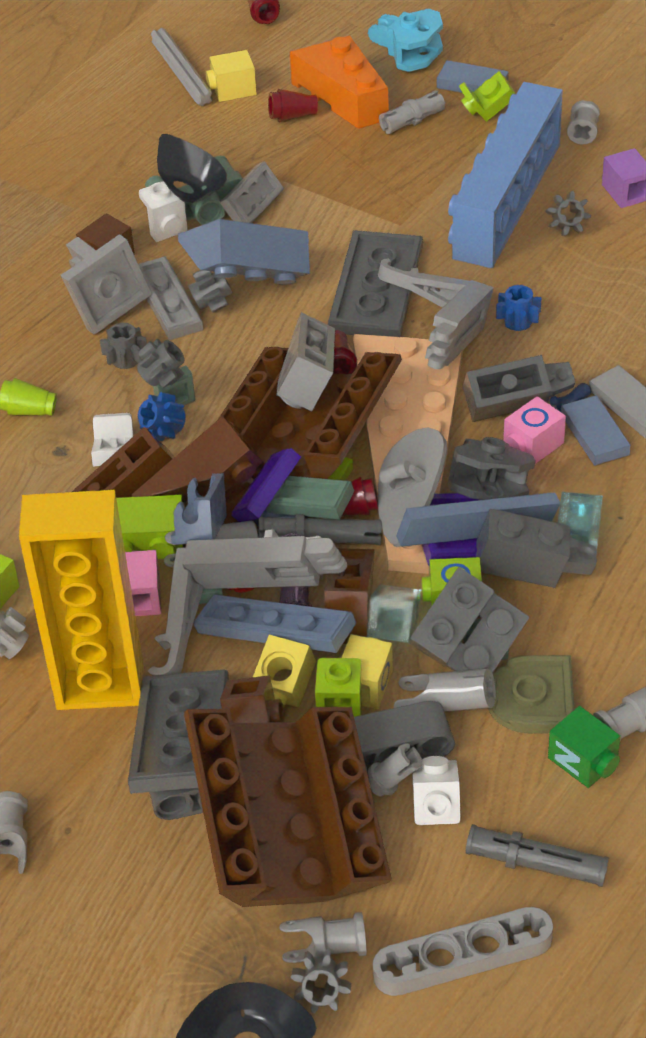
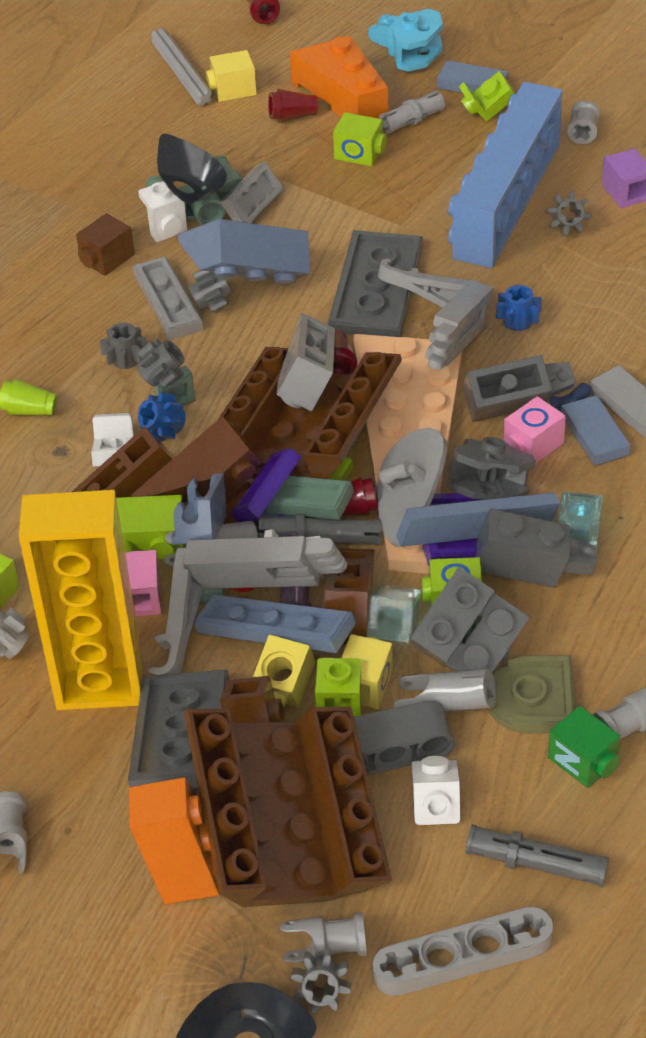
light grey bracket [60,234,152,335] -> none
light grey pin [367,743,422,796] -> none
none -> orange wedge [129,777,219,905]
none -> lime brick [333,112,387,166]

